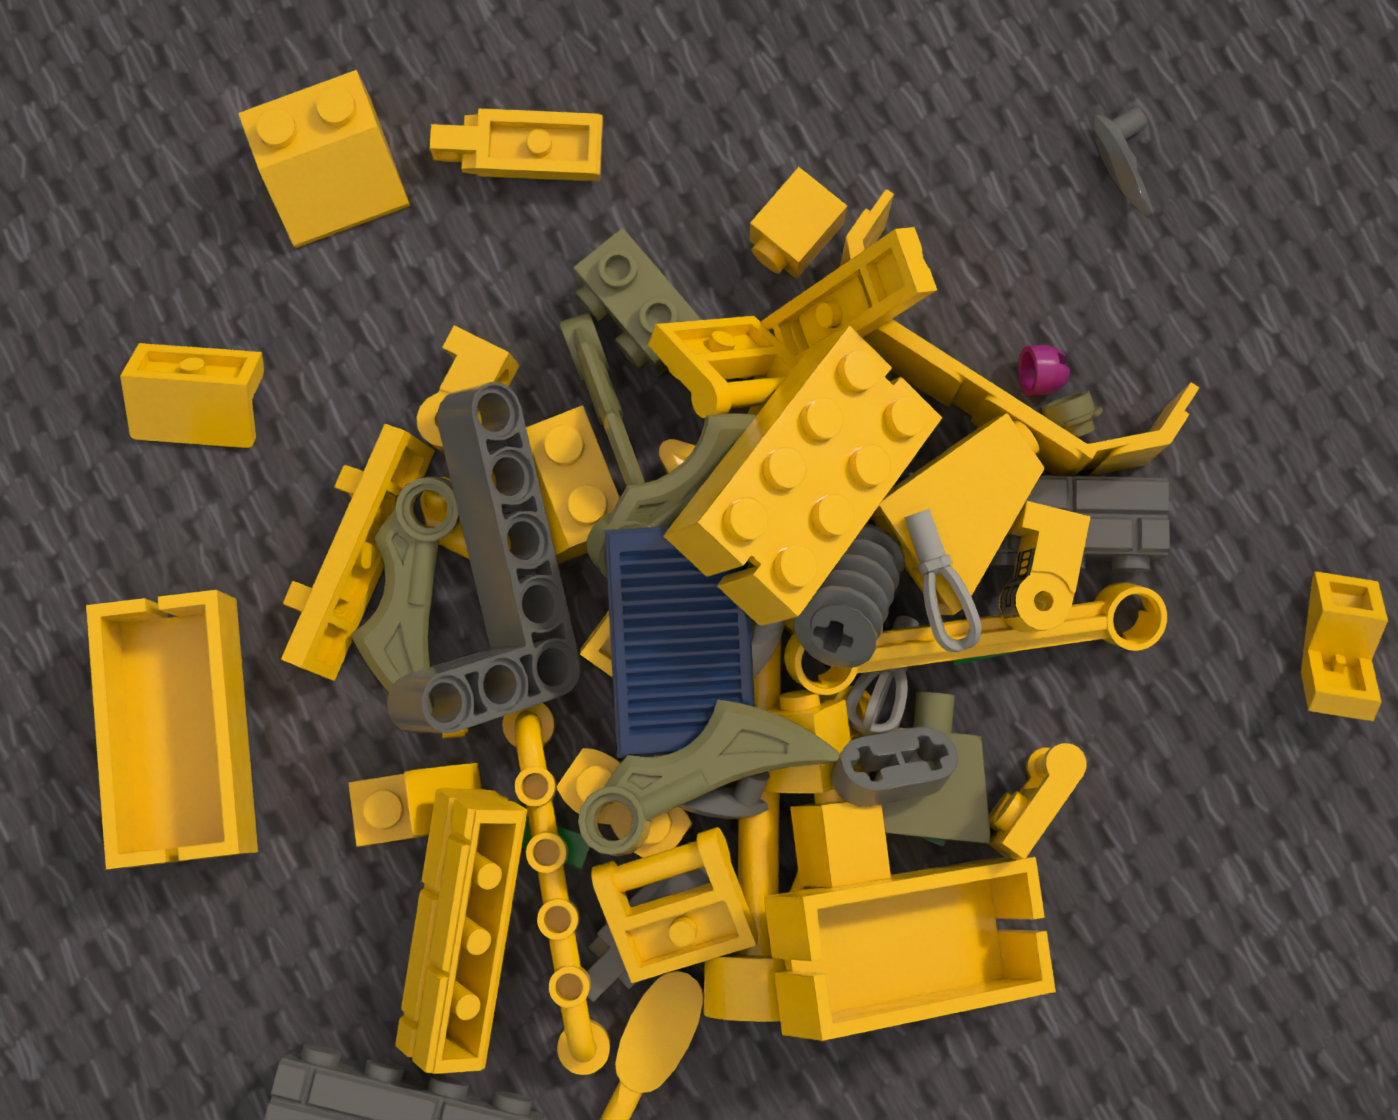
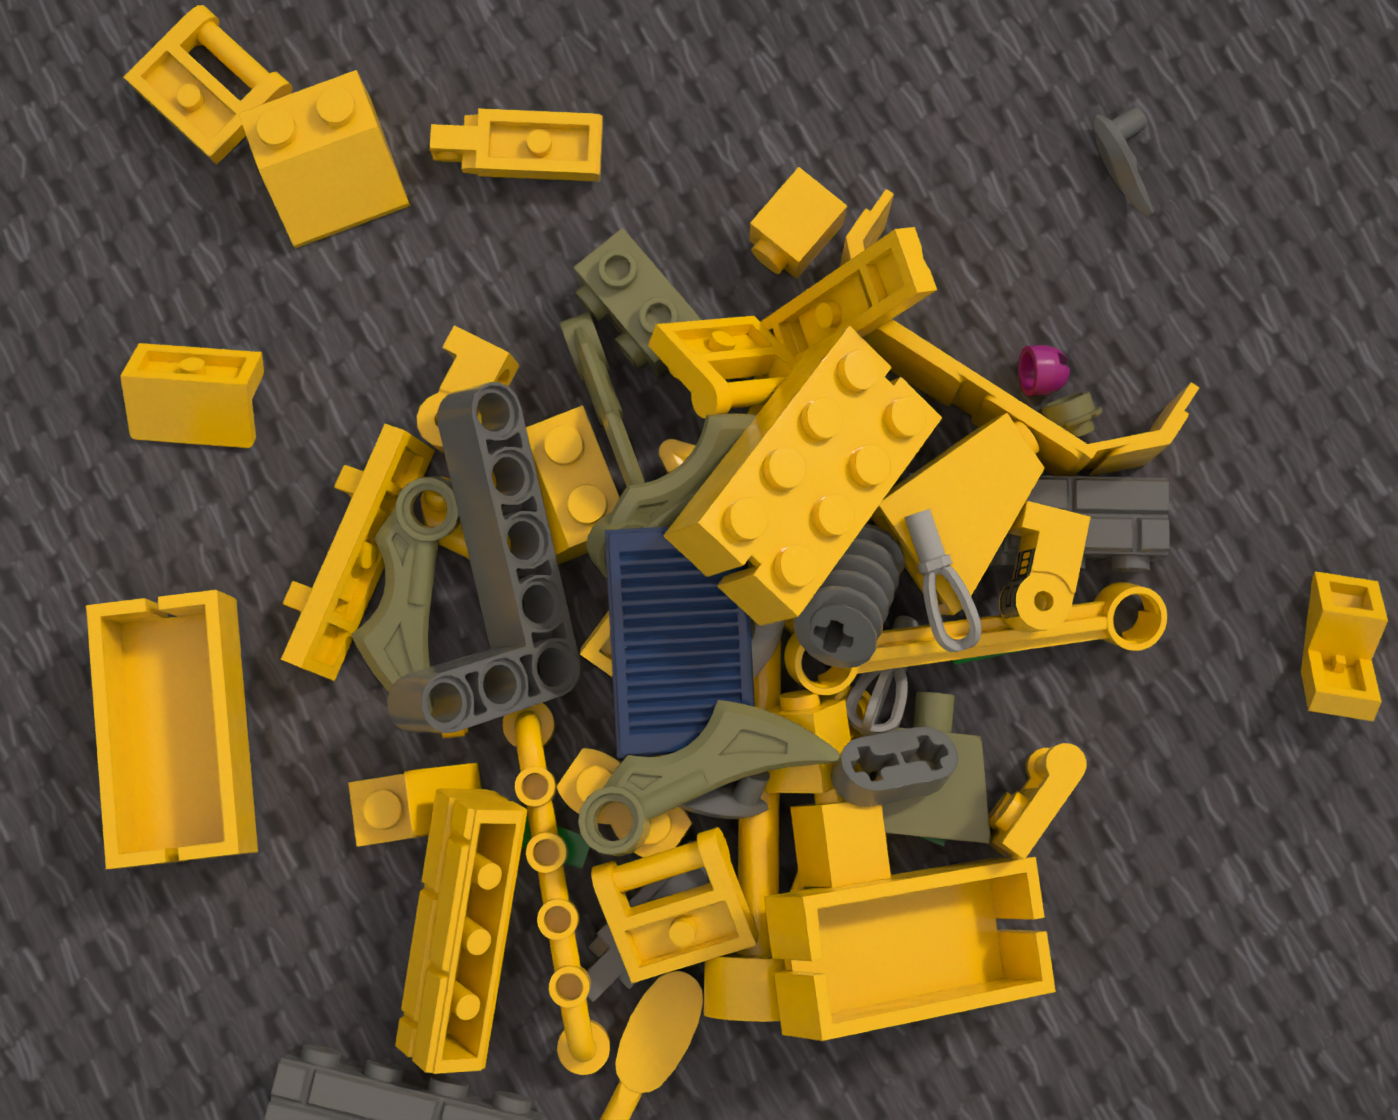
none -> yellow plate [124,5,293,165]

